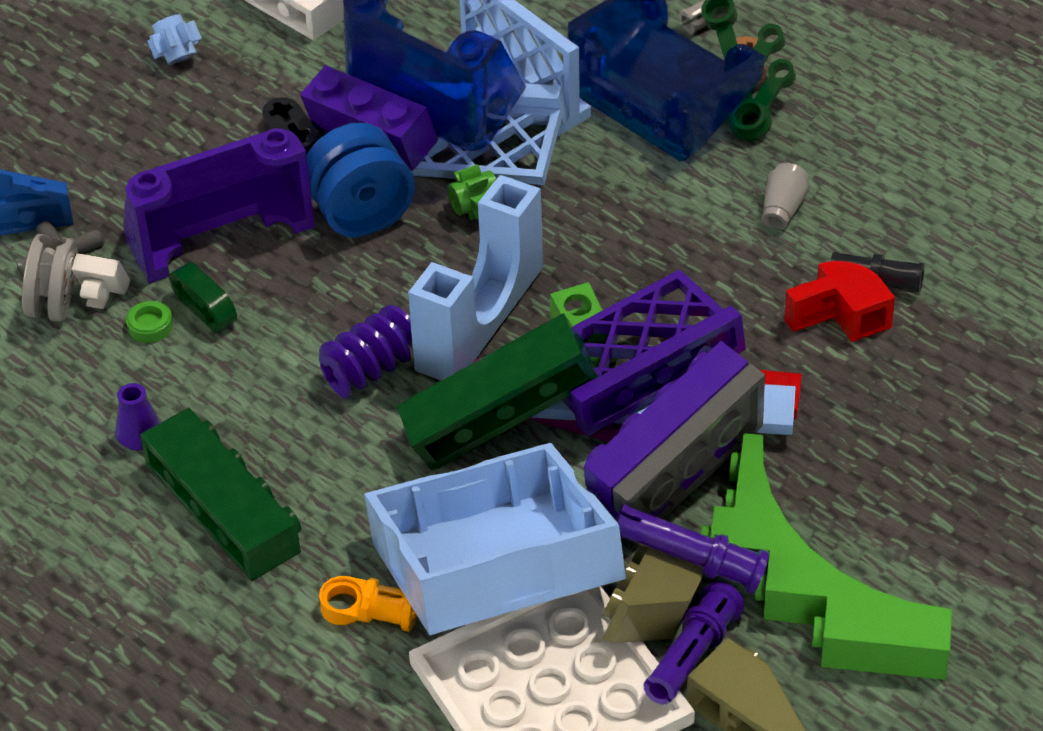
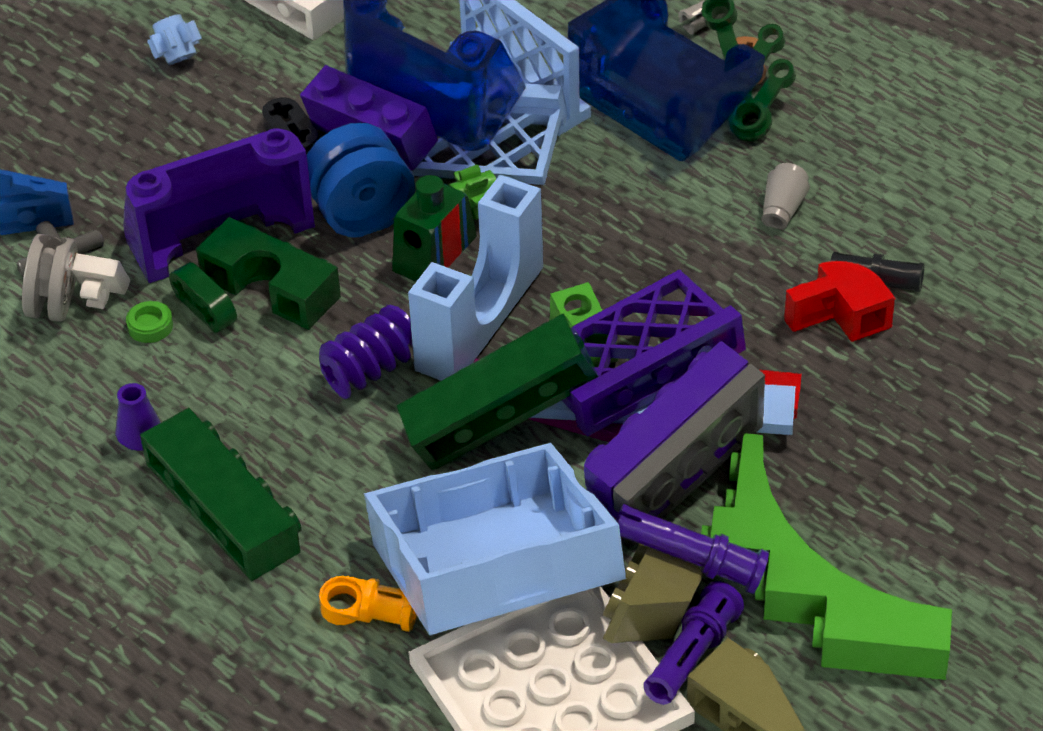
none -> dark green arch [196,217,341,330]
none -> dark green torso [392,175,477,282]

